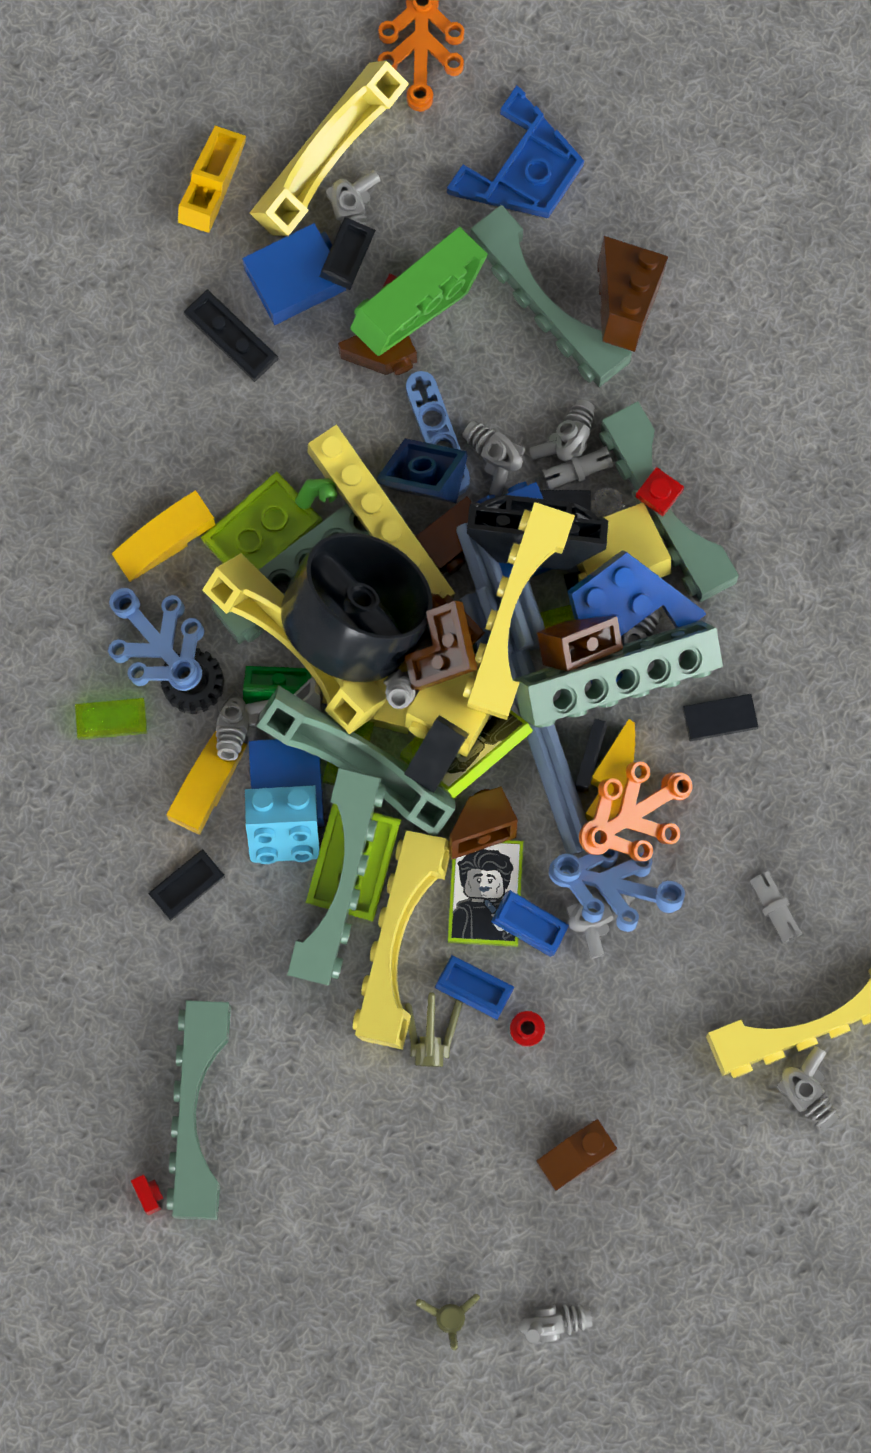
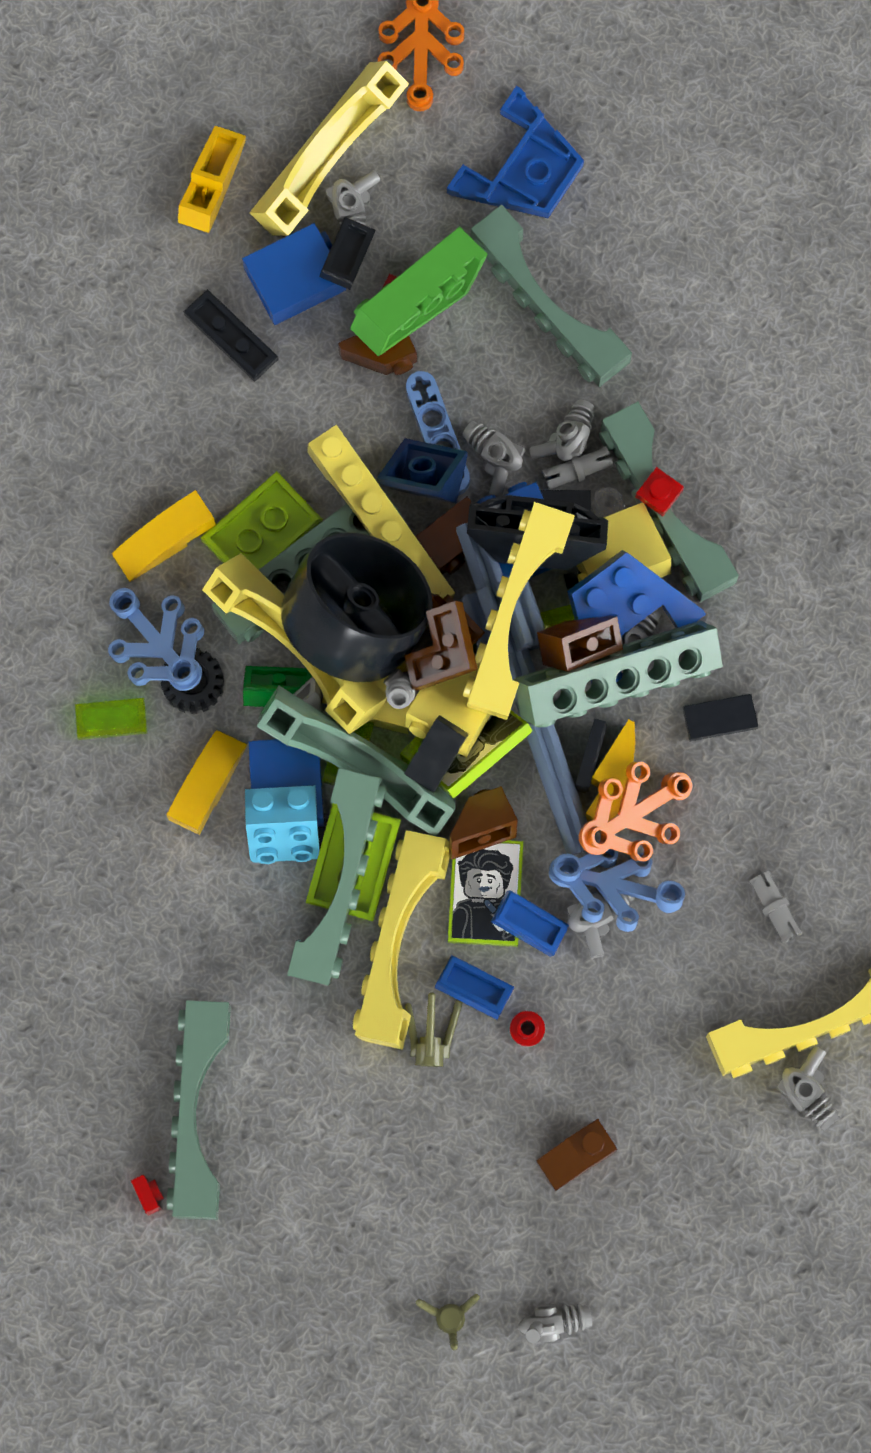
black tile [148,849,225,921] -> none
light grey piece [216,696,269,761] -> none
bright green arm [295,478,338,509] -> none
reddish brown wedge [597,236,668,352] -> none

